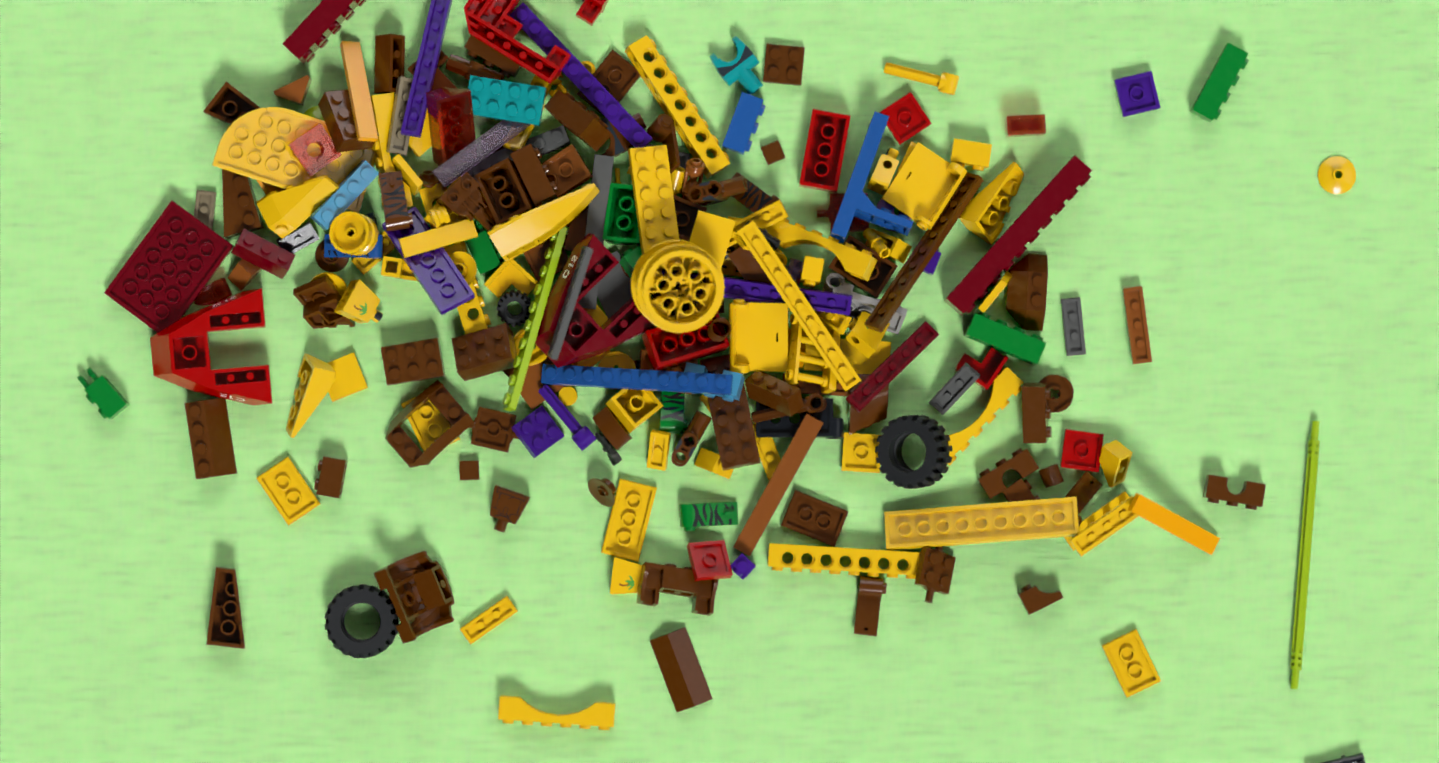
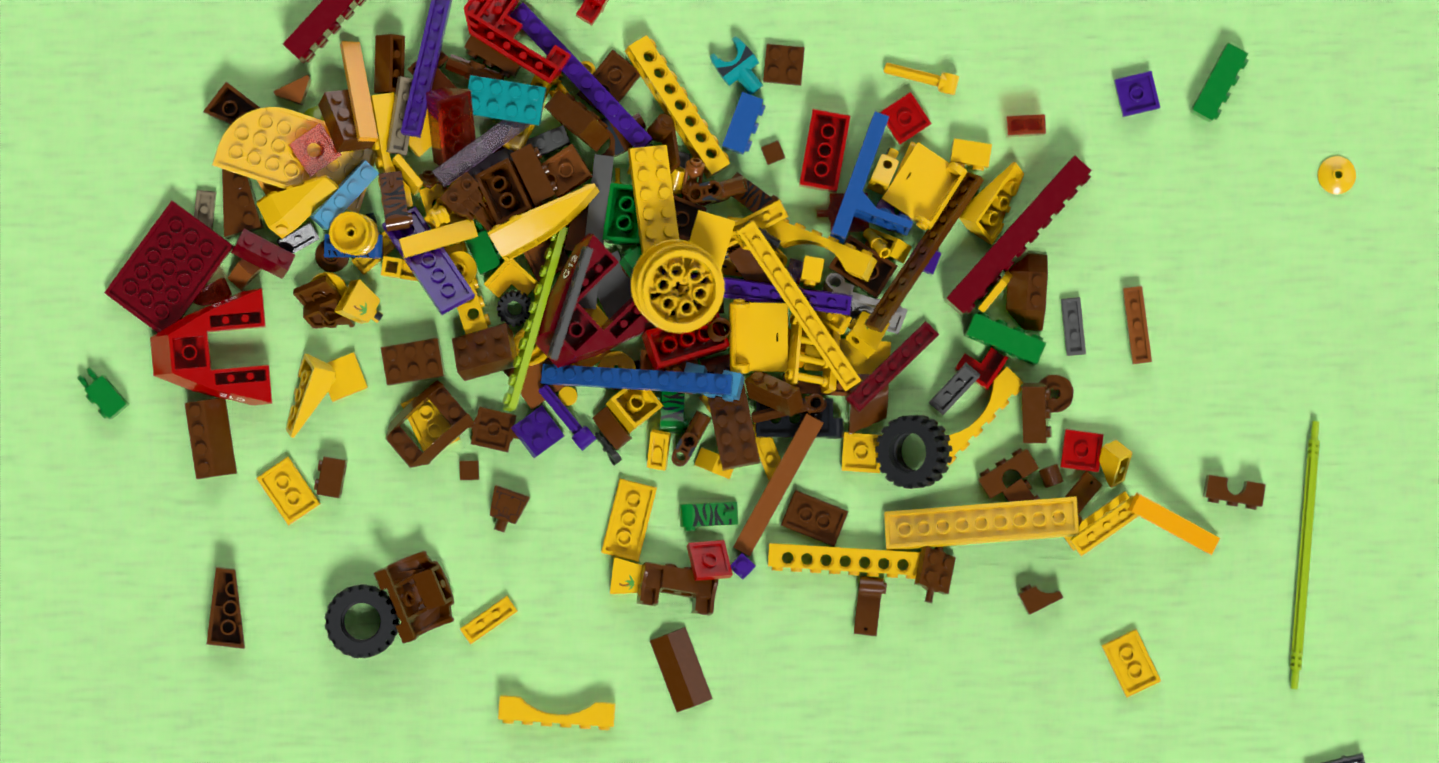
reddish brown piece [588,478,616,507] -> none

